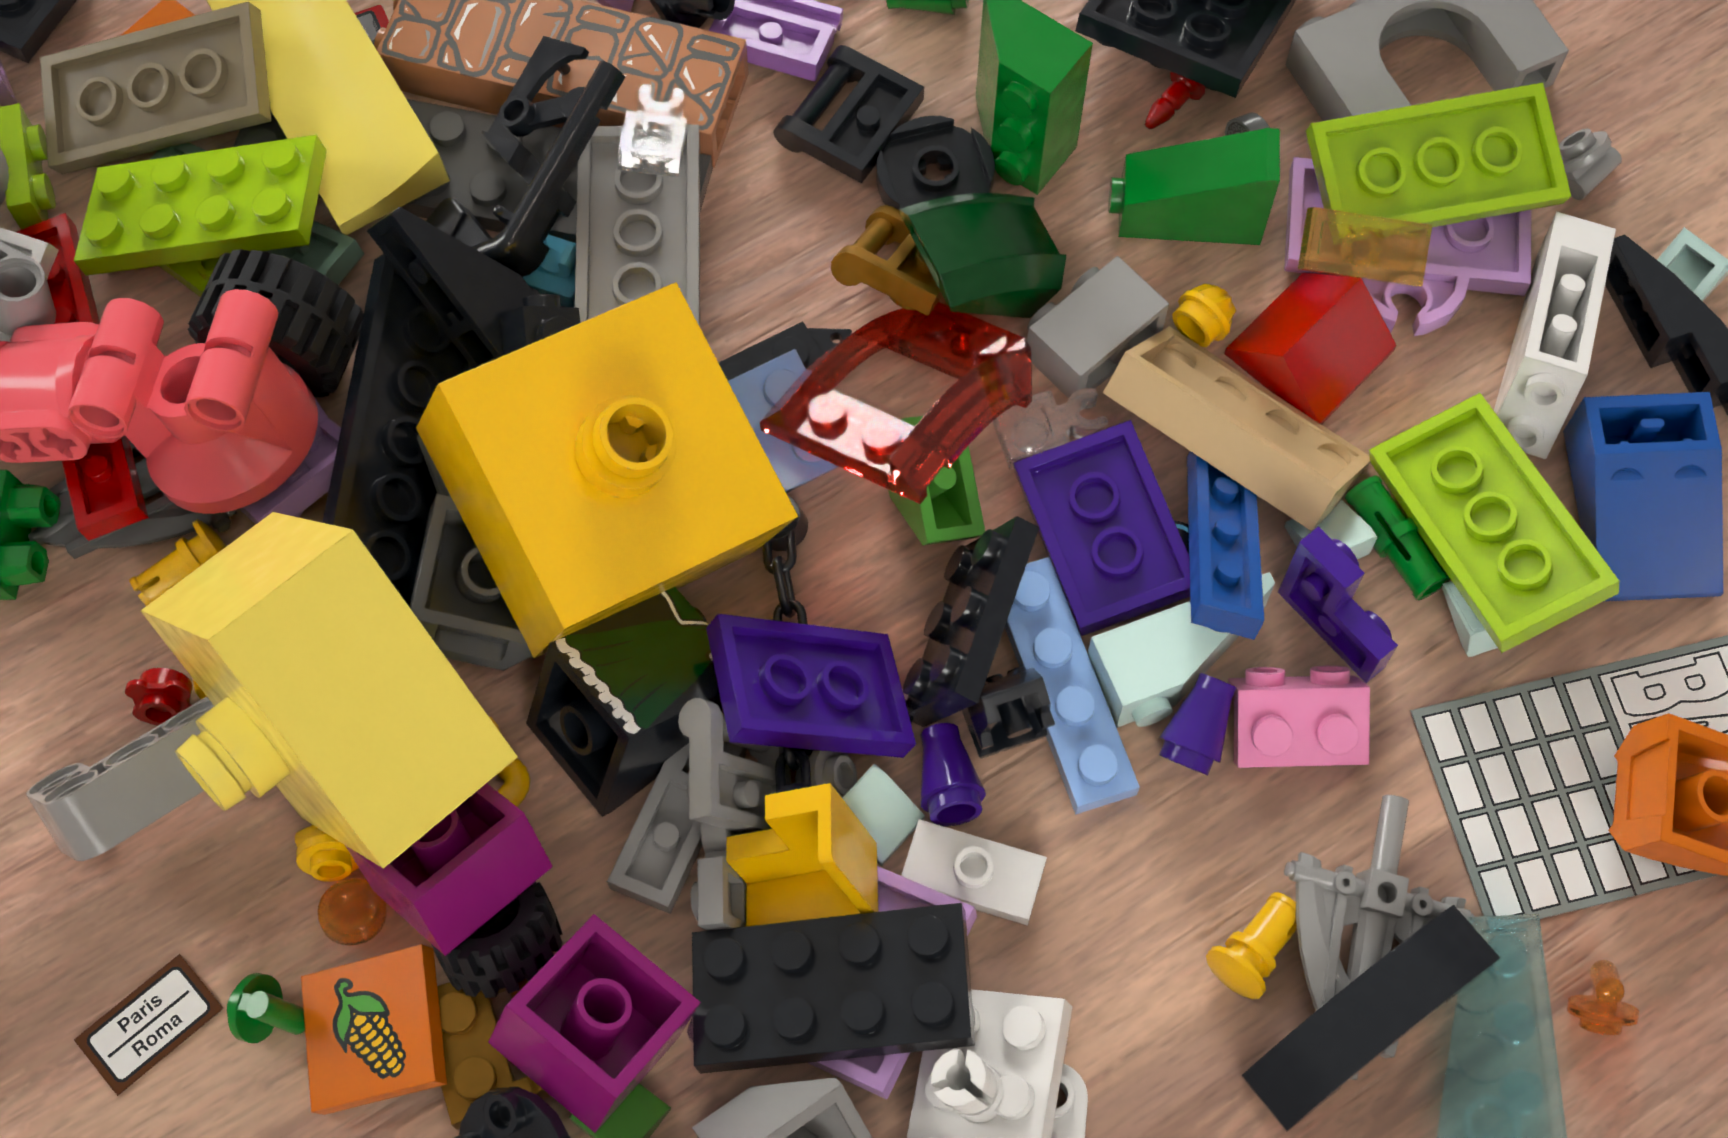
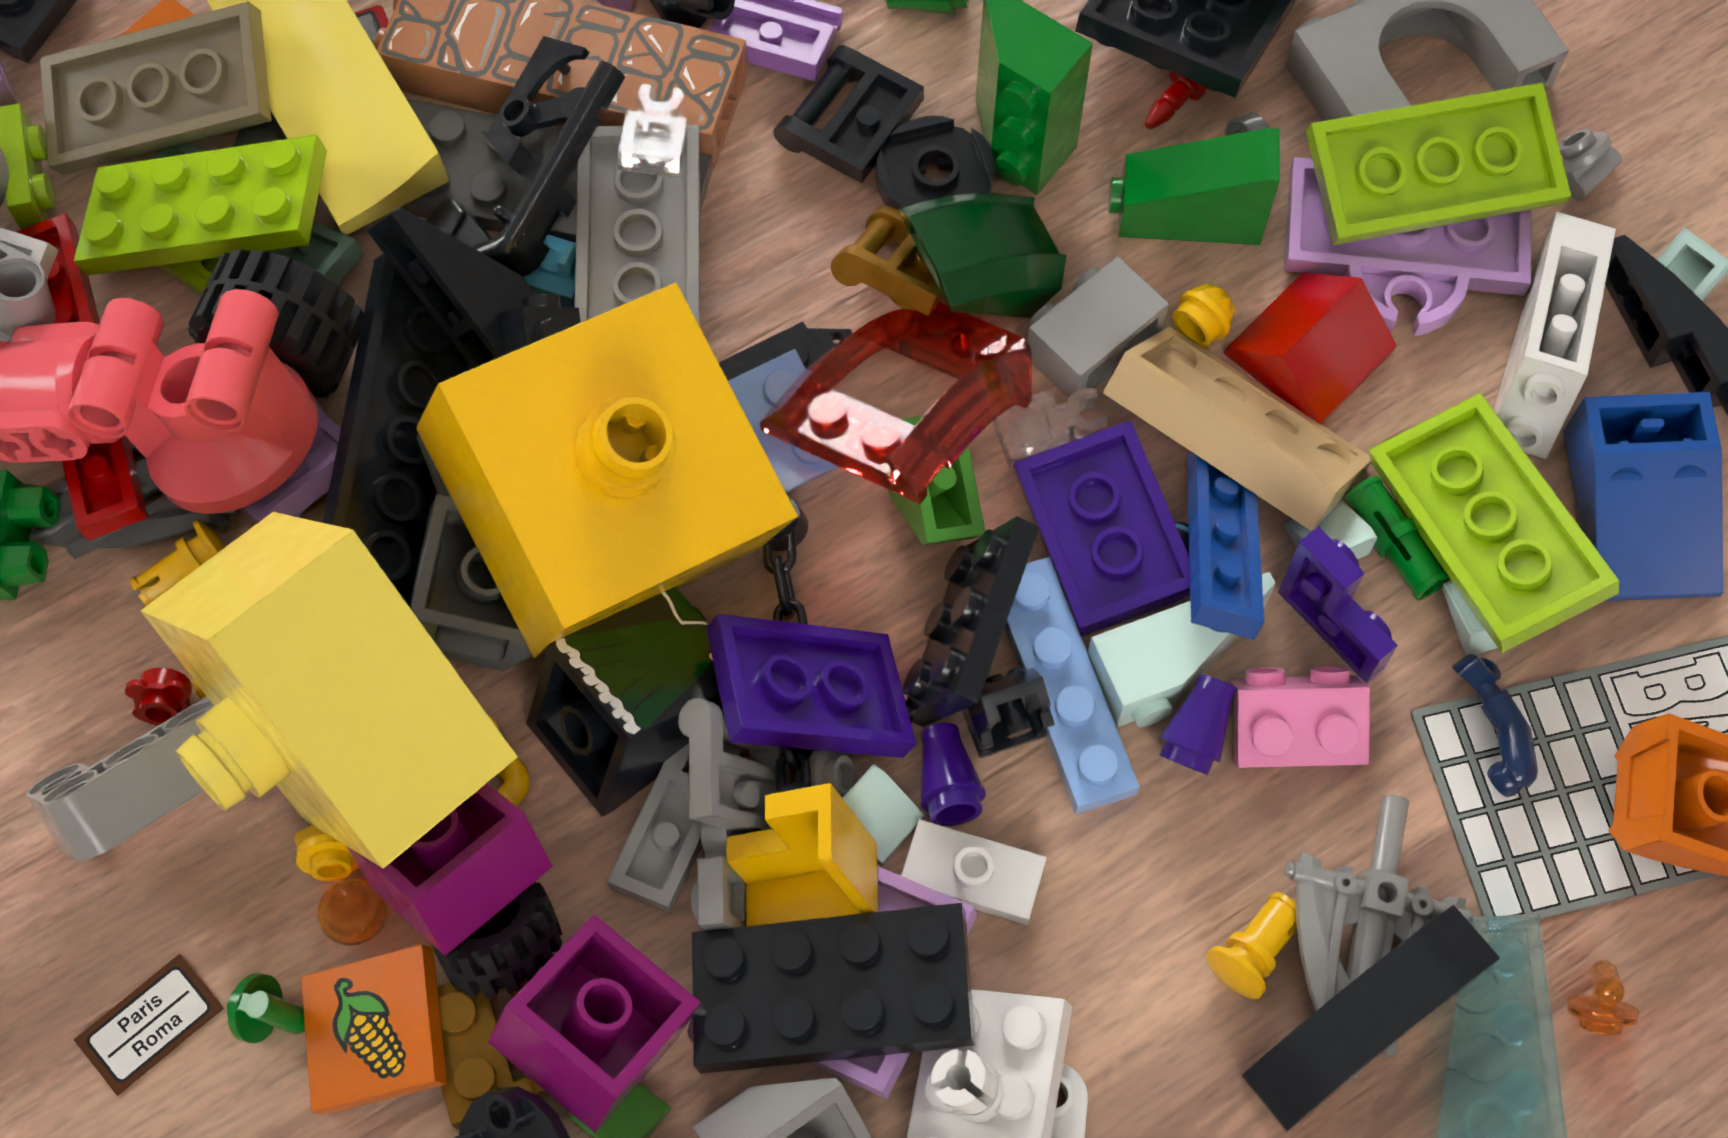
clear yellow plate [1298,207,1432,287] -> none
none -> dark blue arm [1452,654,1538,797]

